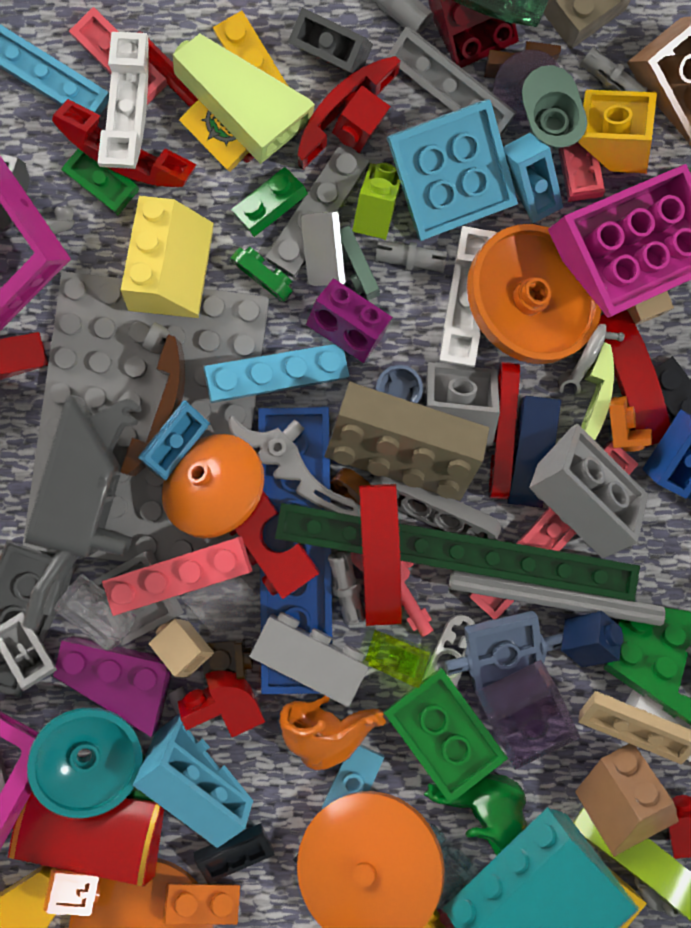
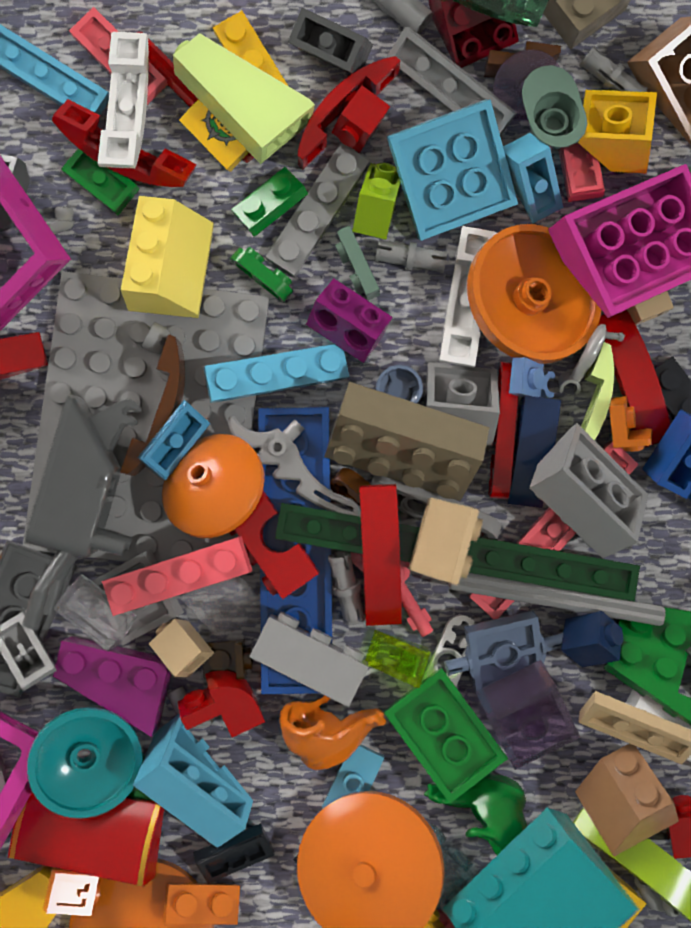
light grey slope [301,212,345,286] -> none
none -> tan slope [408,498,483,585]
none -> medium blue plate [509,357,555,398]

